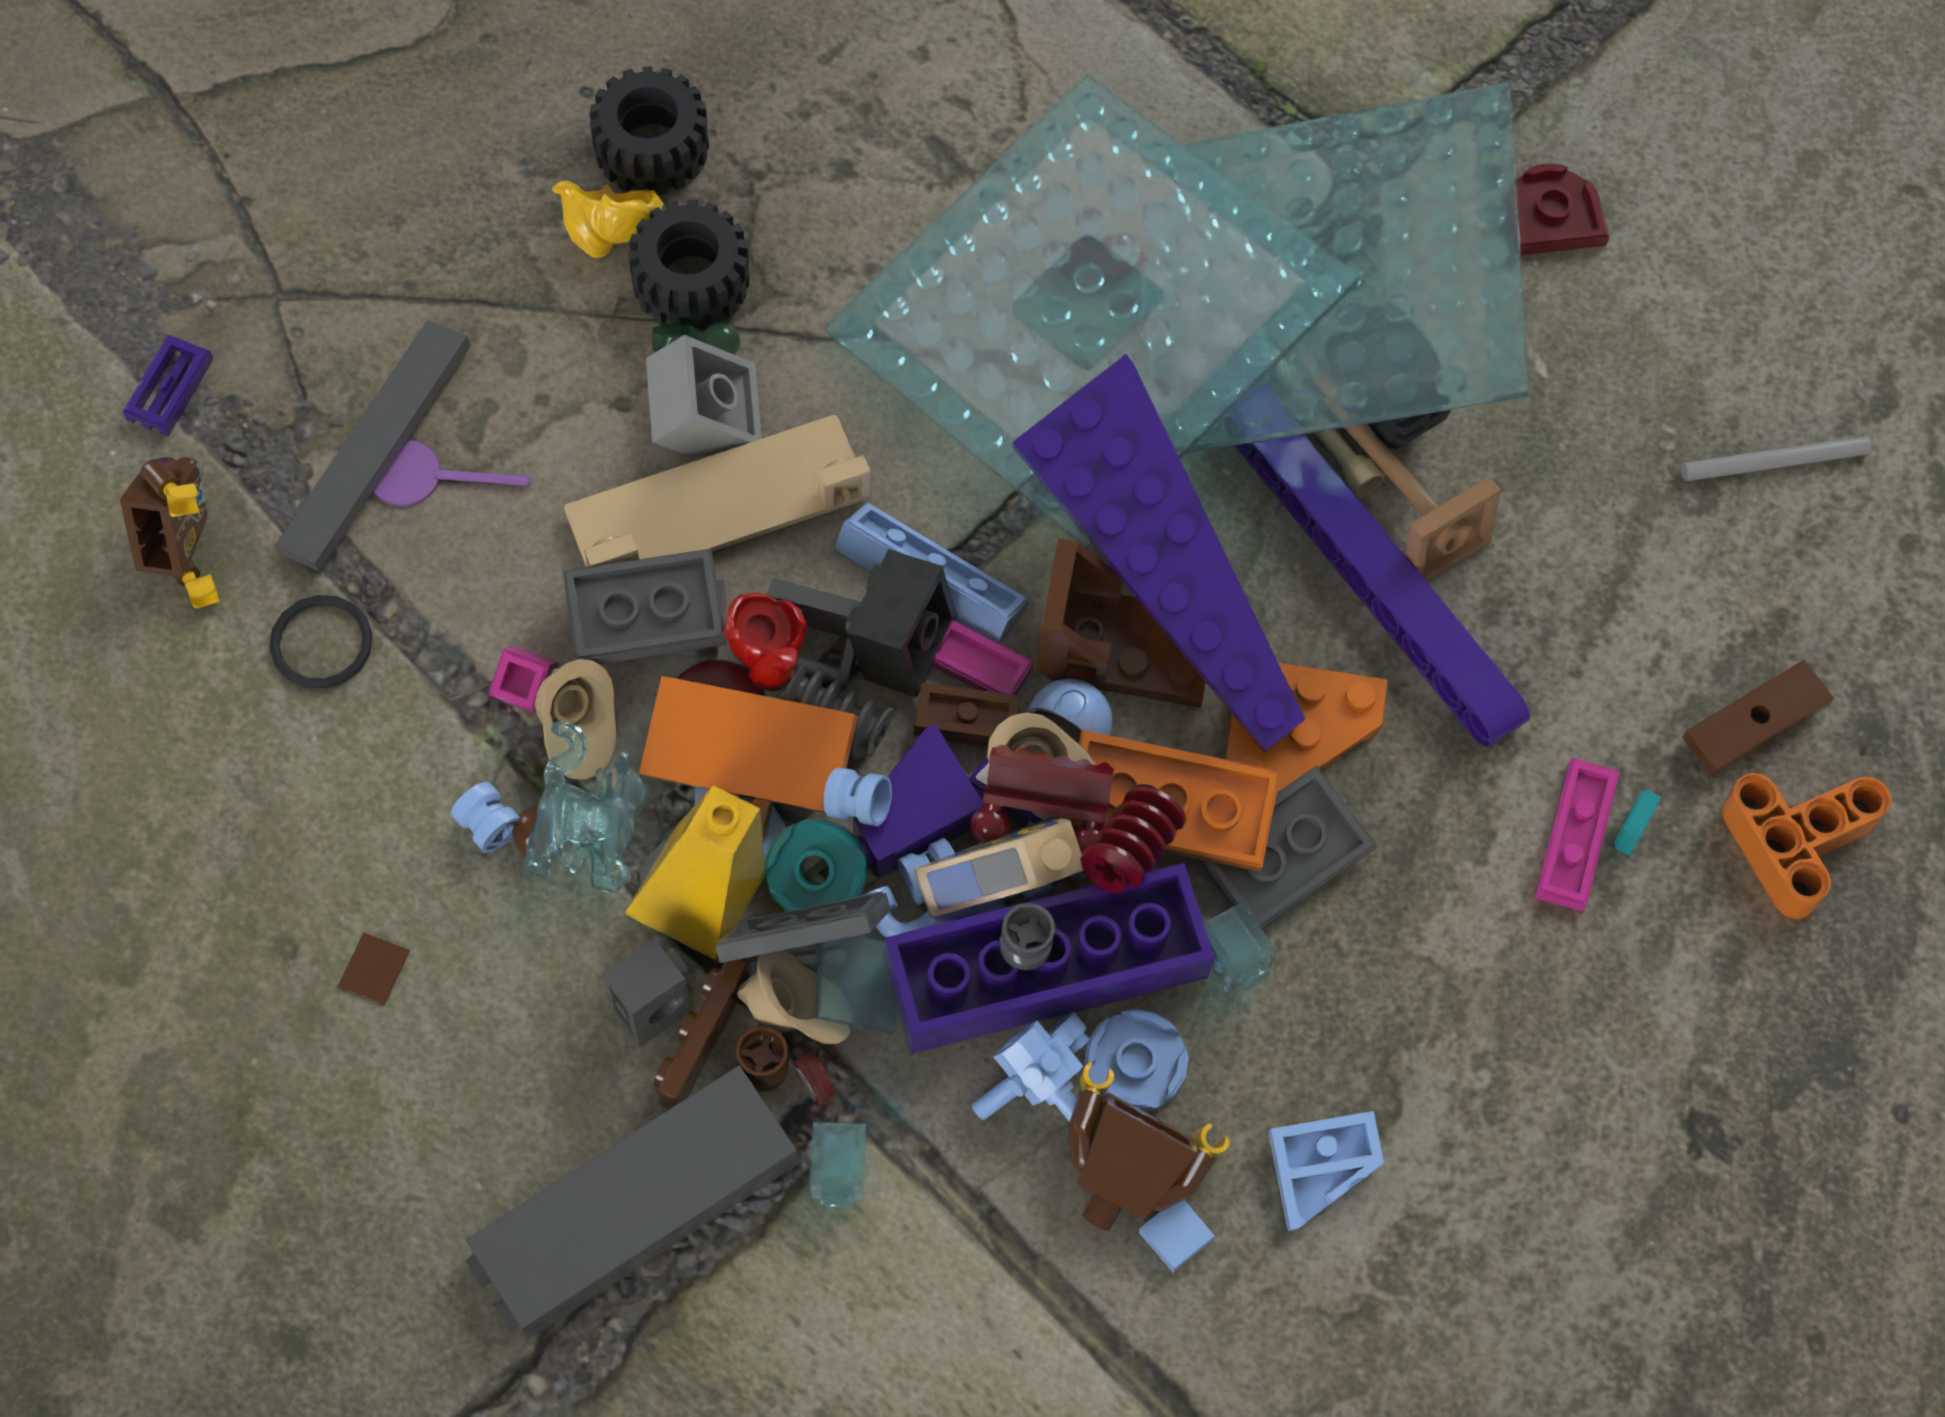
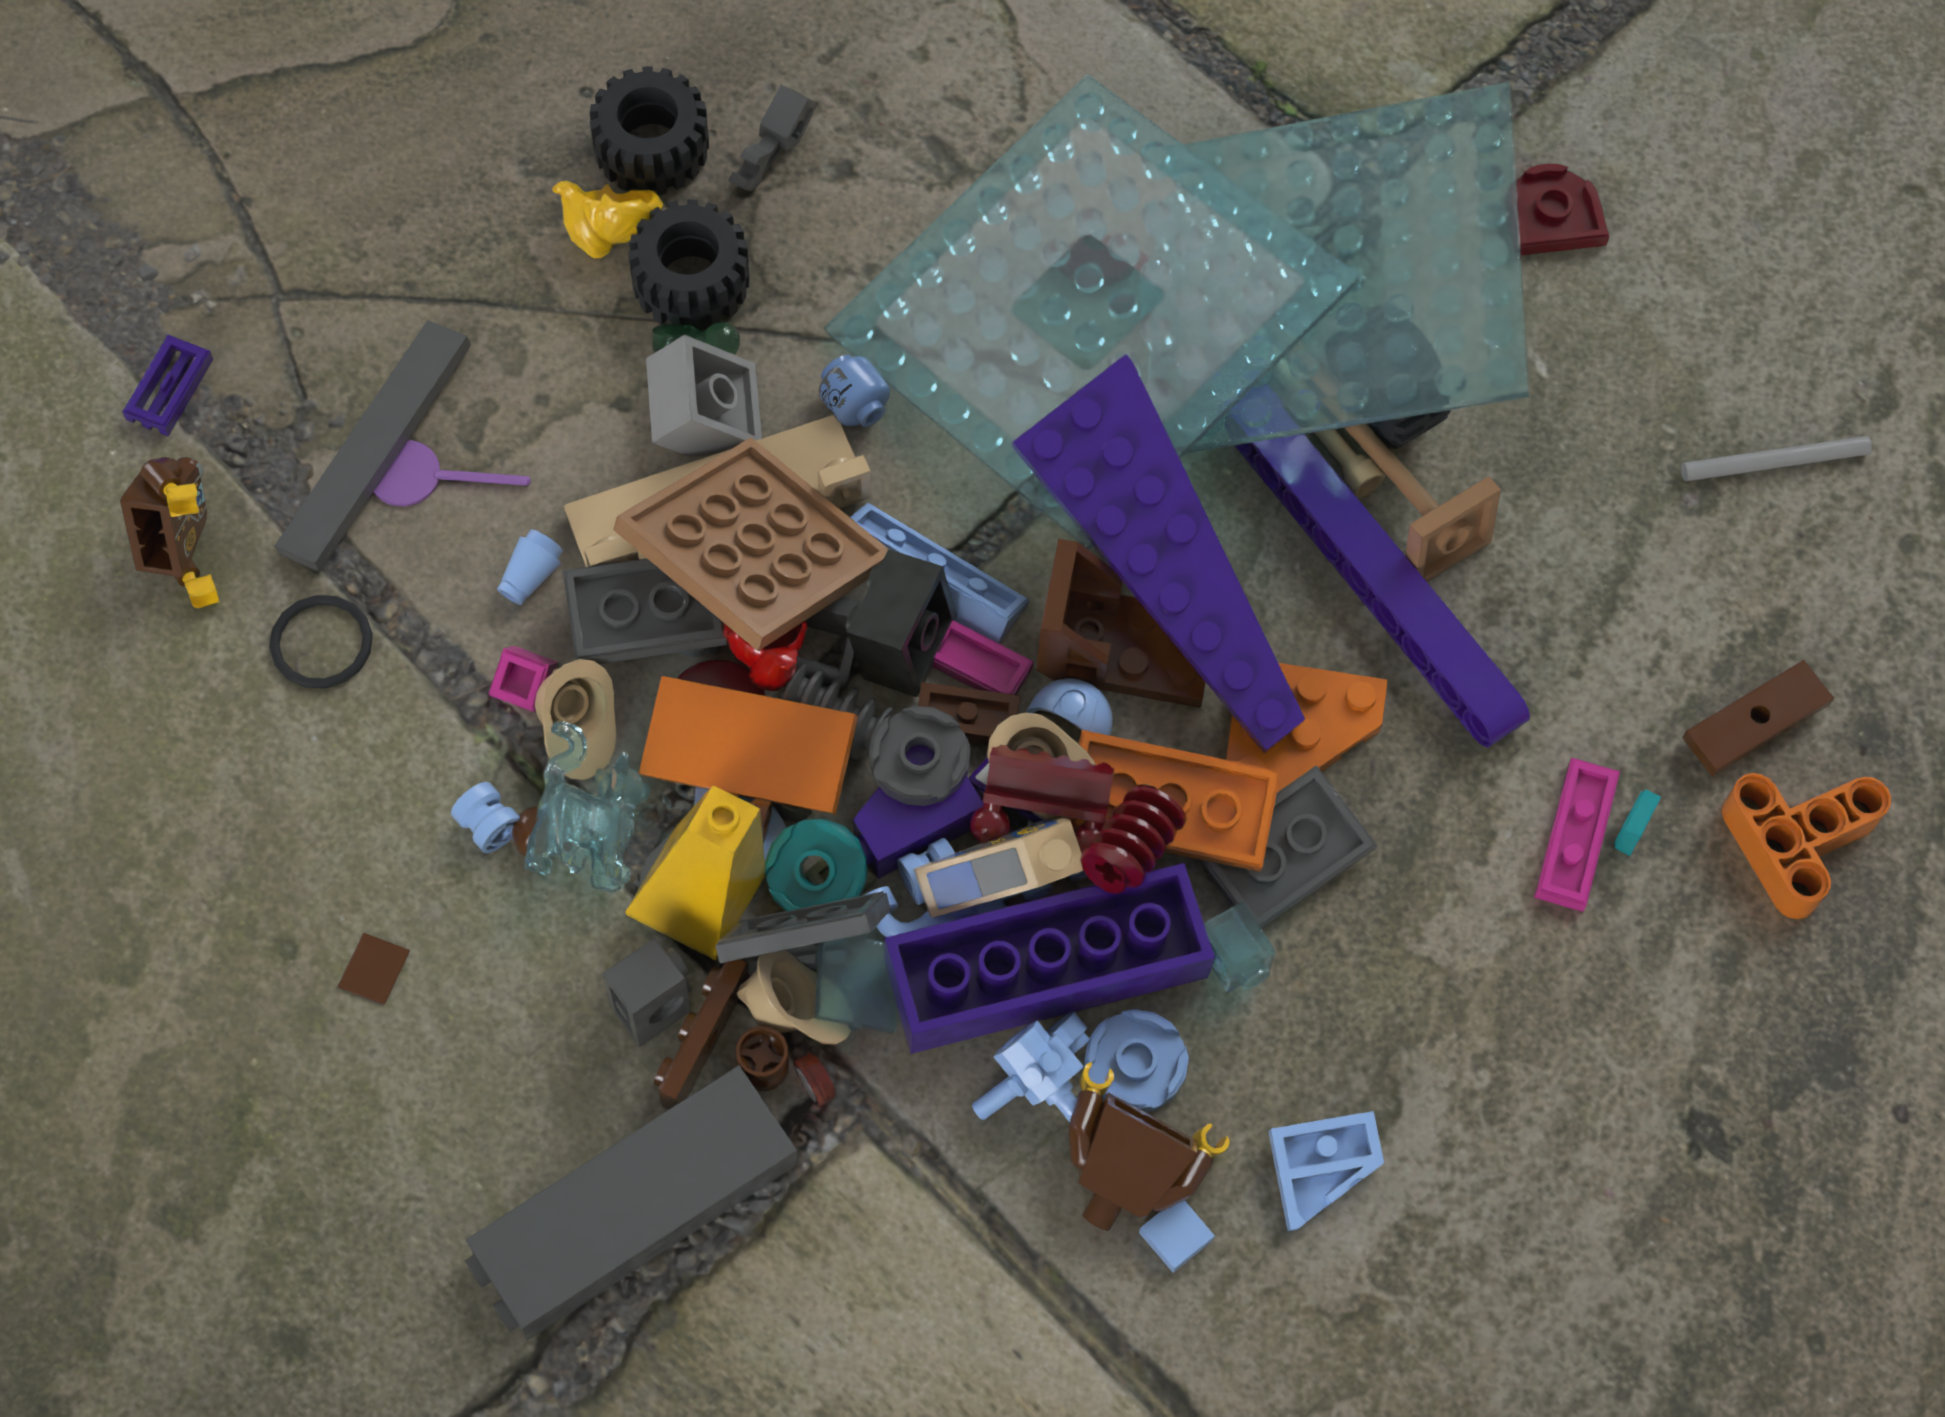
clear light blue brick [810,1122,866,1207] -> none
light blue wheel [823,767,892,826] -> none
dark grey wheel [999,903,1055,970] -> none
none -> light blue cone [497,529,563,605]
none -> medium nougat plate [613,437,888,651]
none -> dark grey piece [728,85,818,191]
none -> medium blue head [819,355,890,427]
none -> dark grey tile [869,706,971,806]

